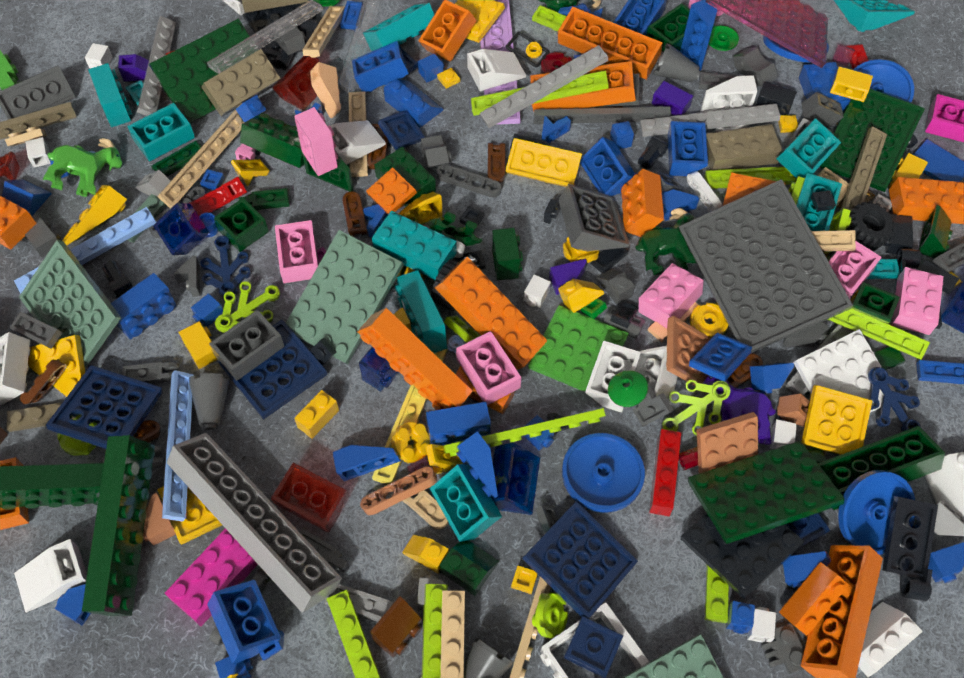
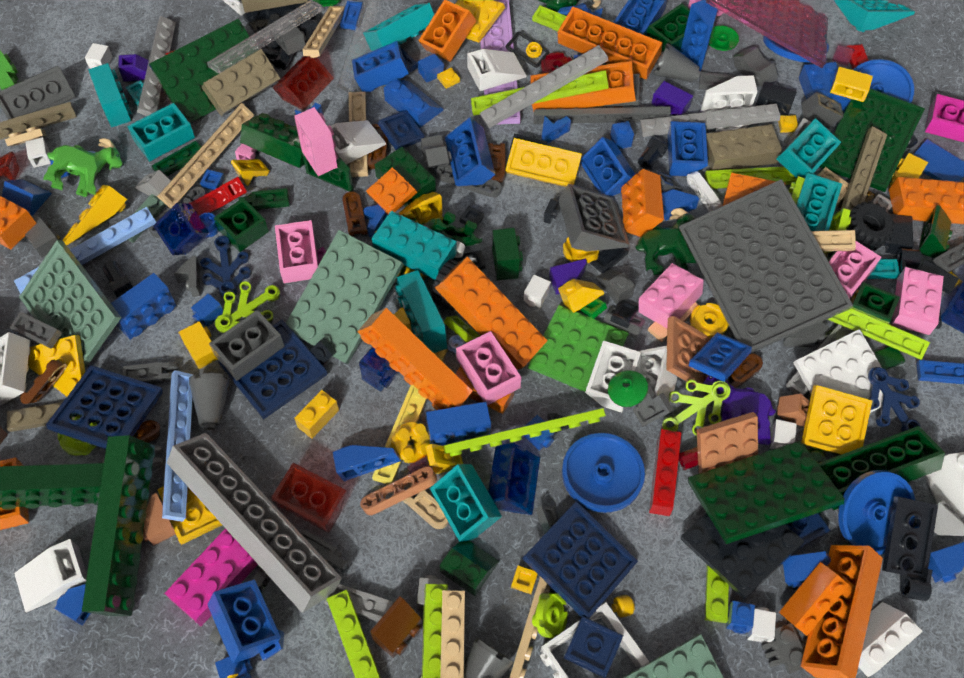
blue brick [236,95,266,122] -> none
light nougat slope [310,62,341,118] -> none
yellow slope [402,535,449,574] -> none
blue slope [456,431,498,499] -> none
blue slope [750,363,794,393] -> none
black plate [811,190,836,212] -> none
none -> blue slope [445,117,496,186]
none -> yellow piece [611,595,635,618]

